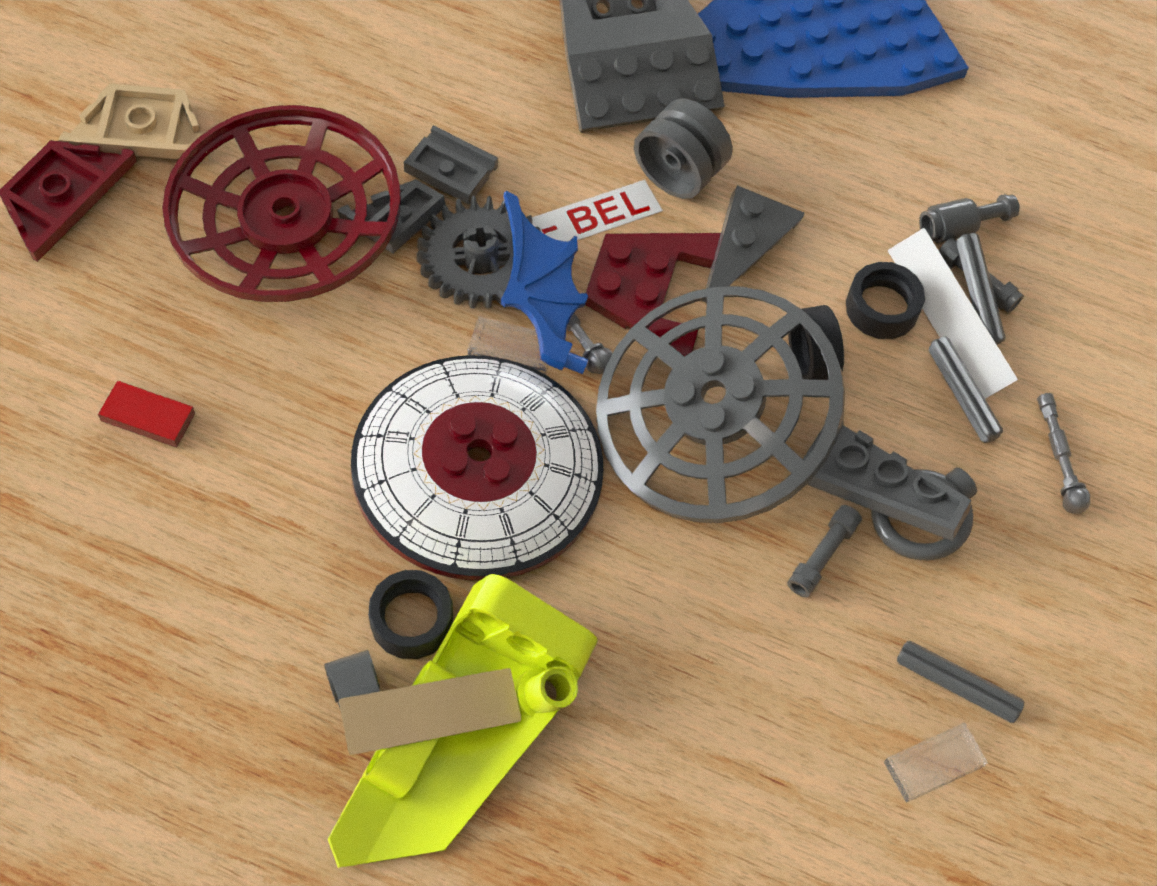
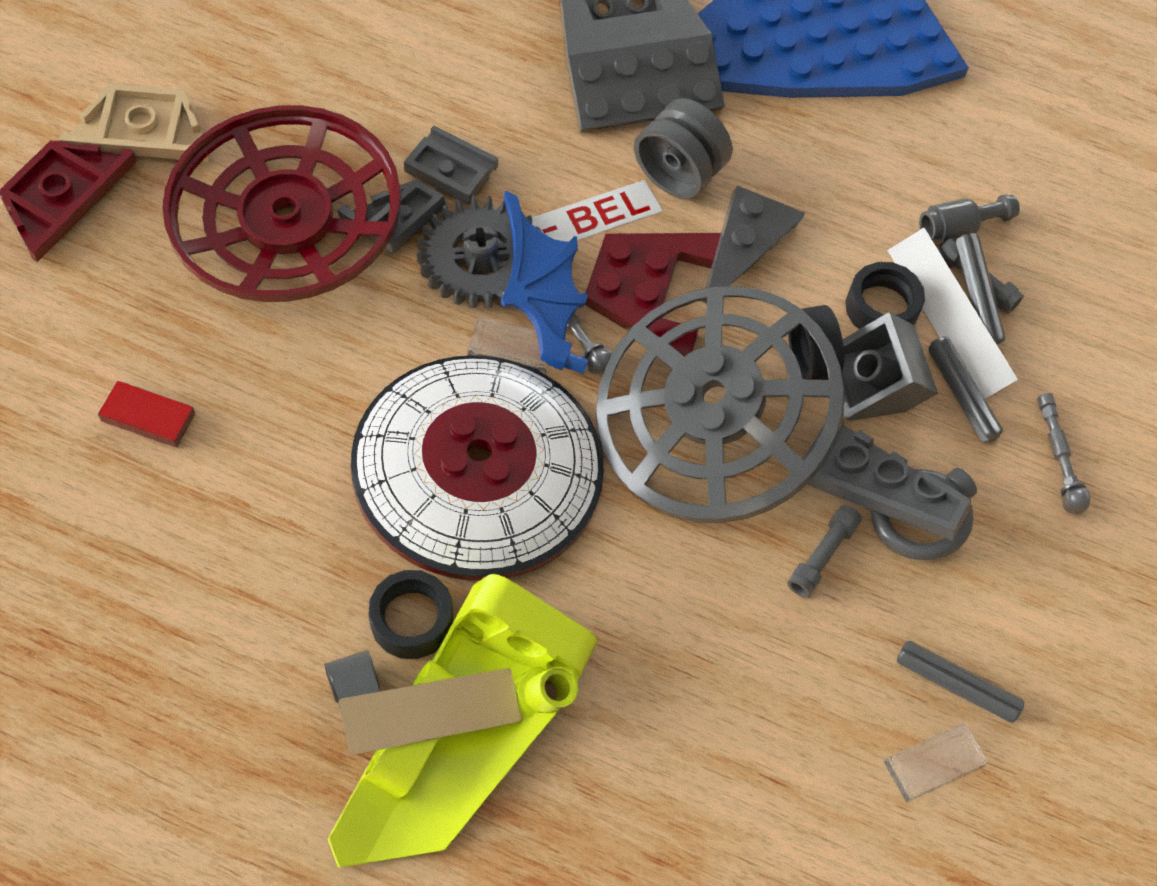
none -> dark grey slope [842,312,938,421]

